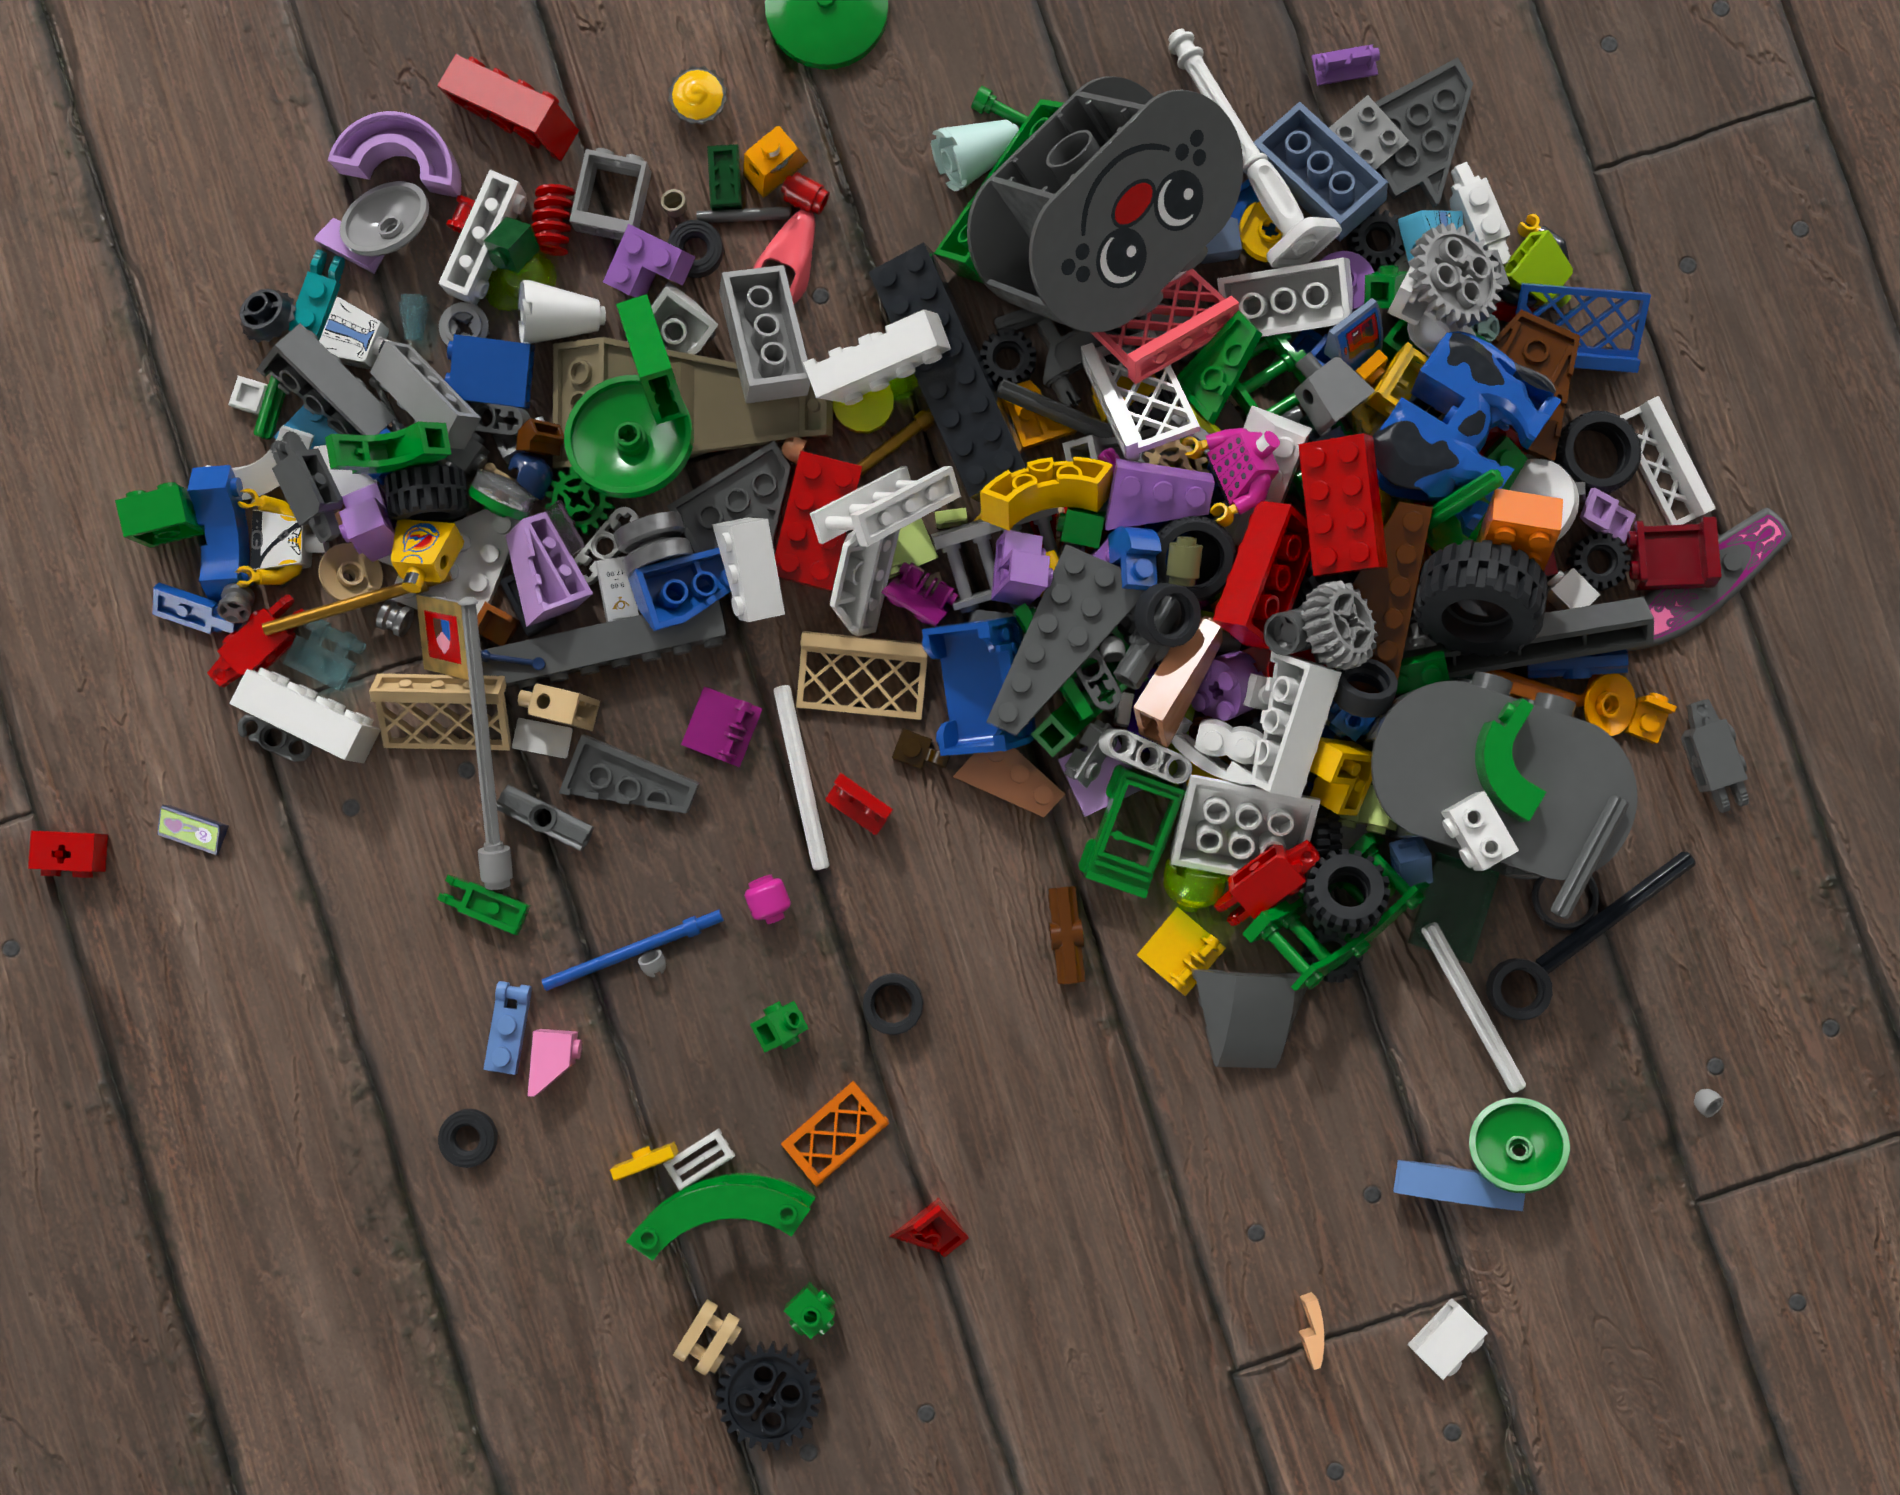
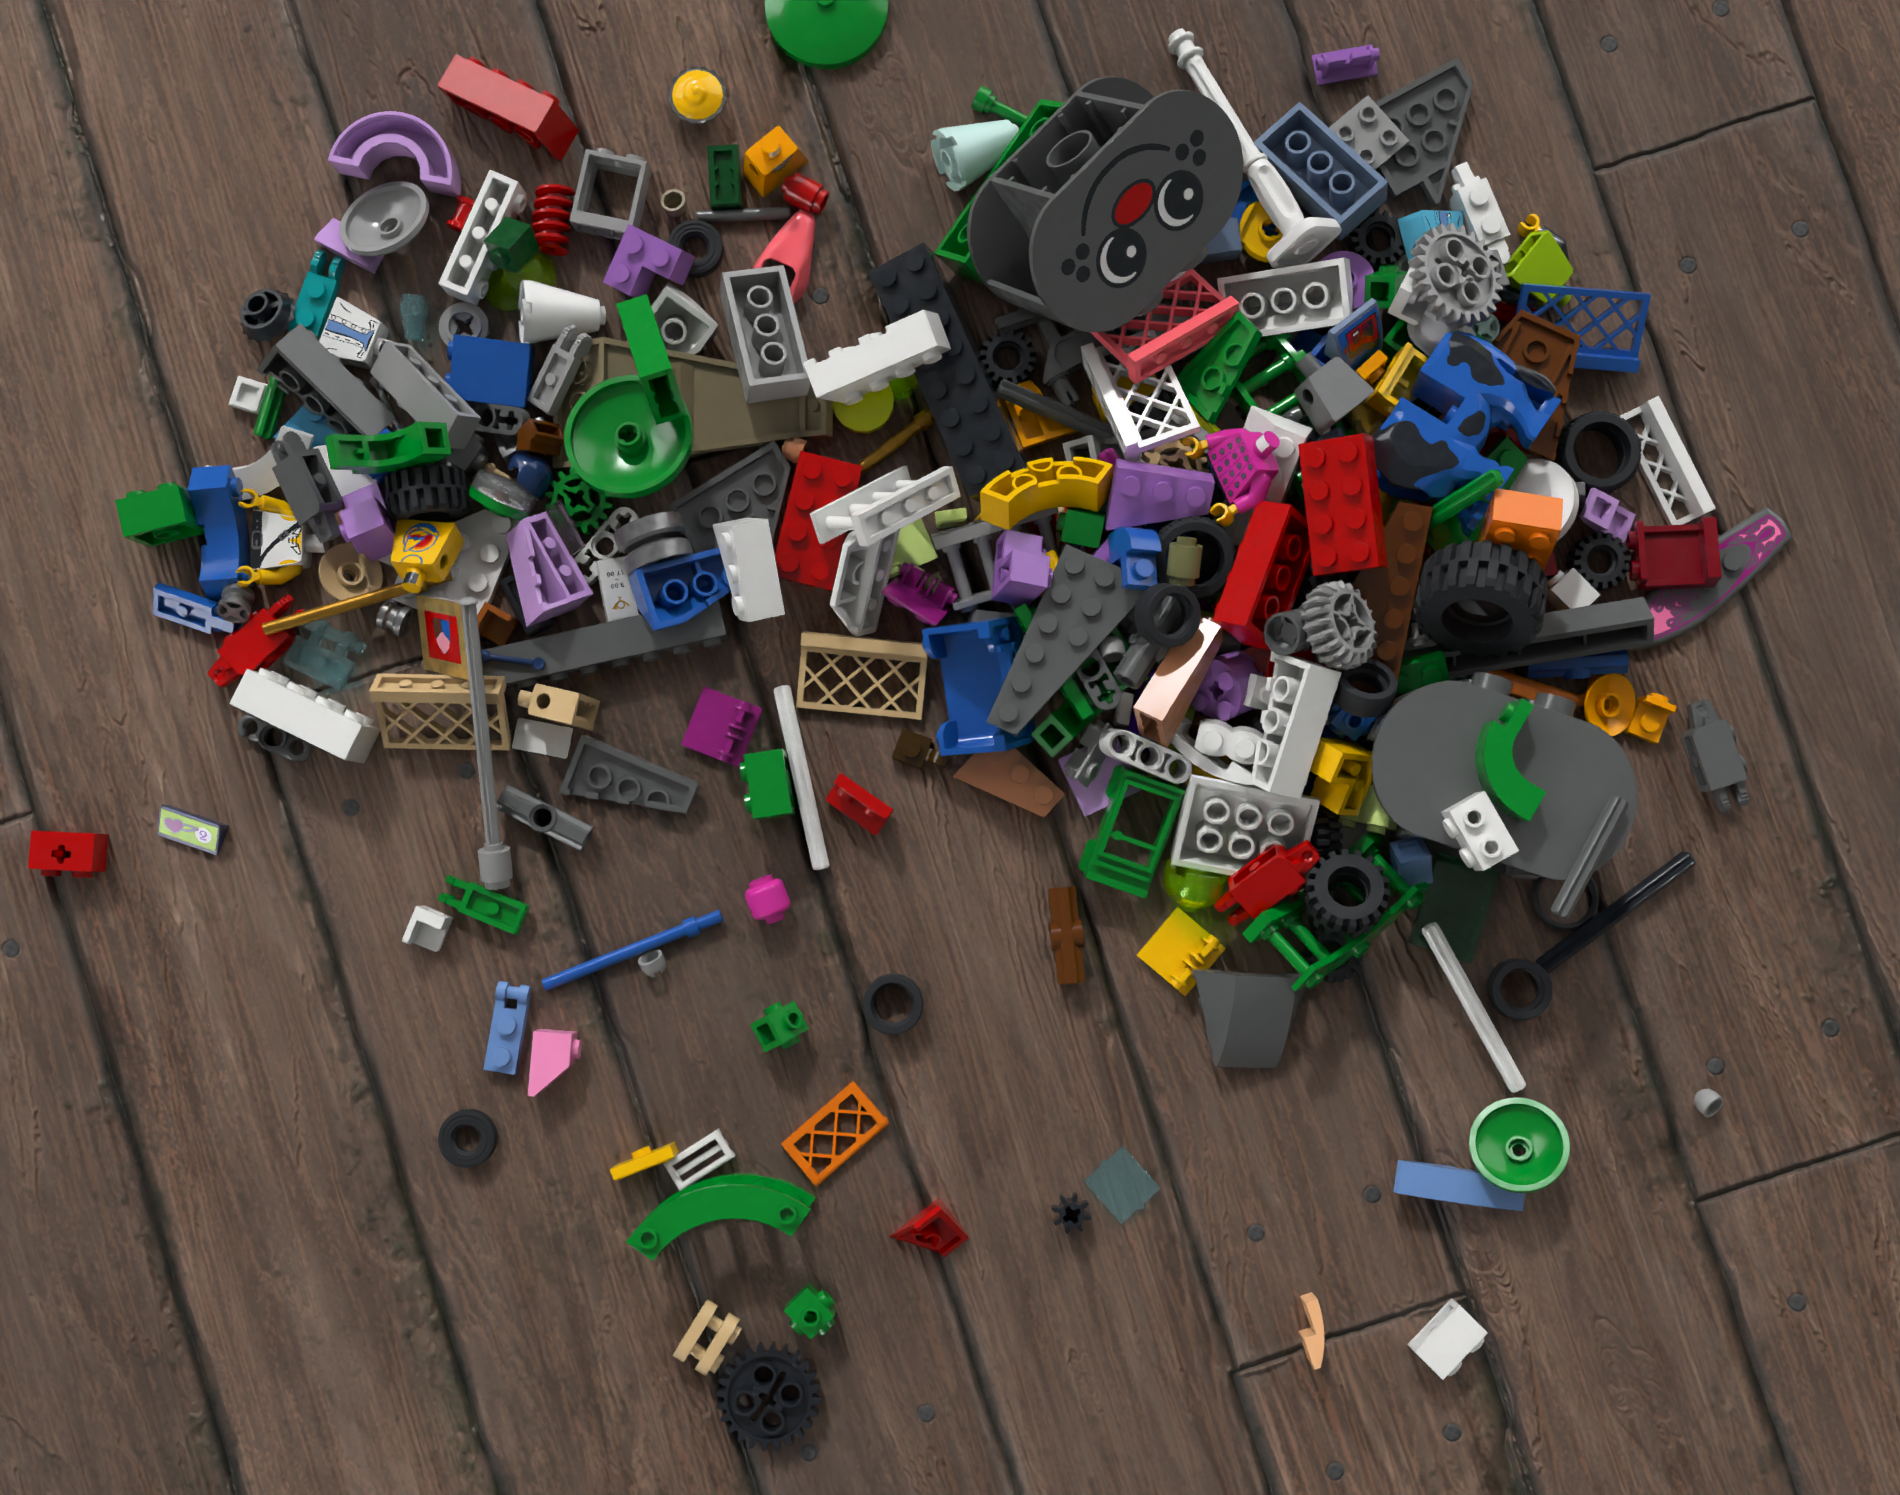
none -> white panel [402,905,454,952]
none -> light grey hinge [527,324,593,416]
none -> green brick [740,749,797,820]
none -> black gear [1051,1192,1091,1234]
none -> clear light blue piece [1084,1146,1161,1224]

